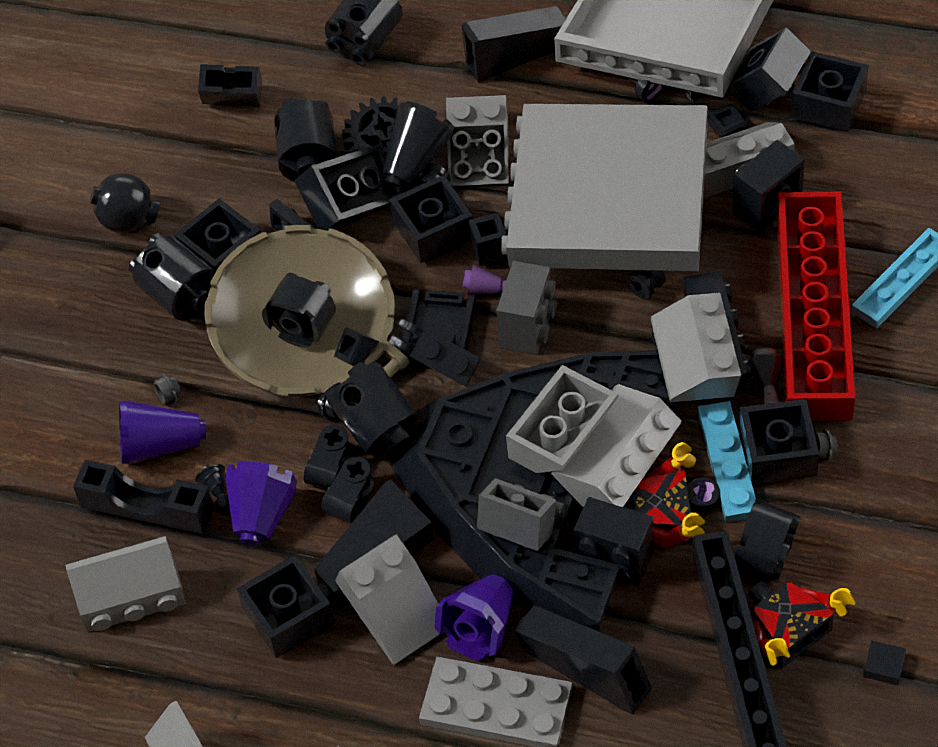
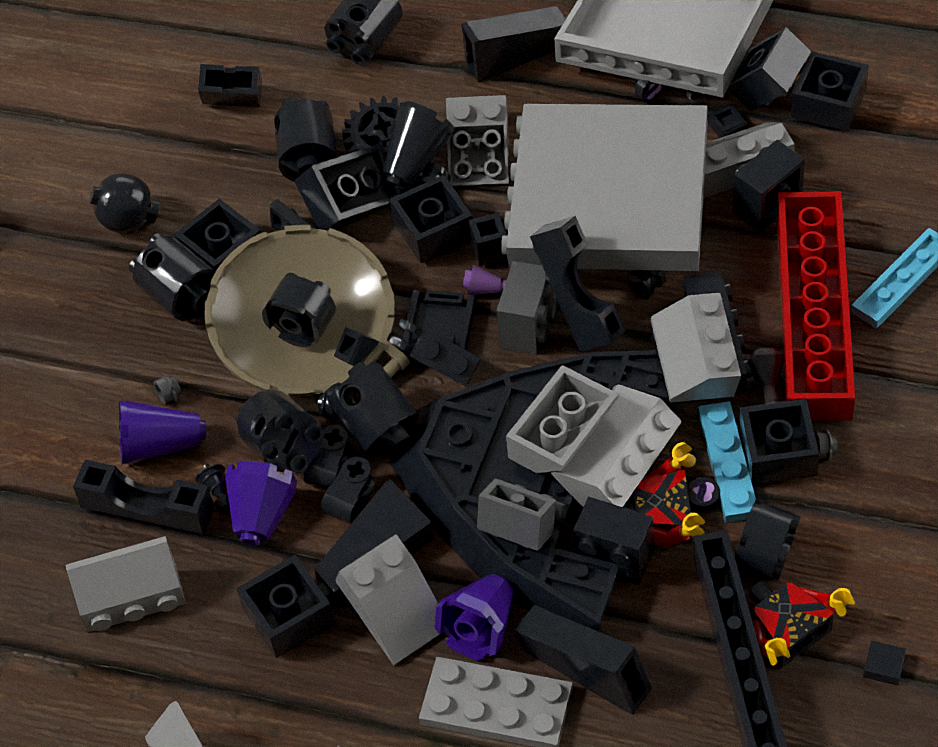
none -> black cylinder [237,389,323,473]
none -> black arch [529,216,625,352]

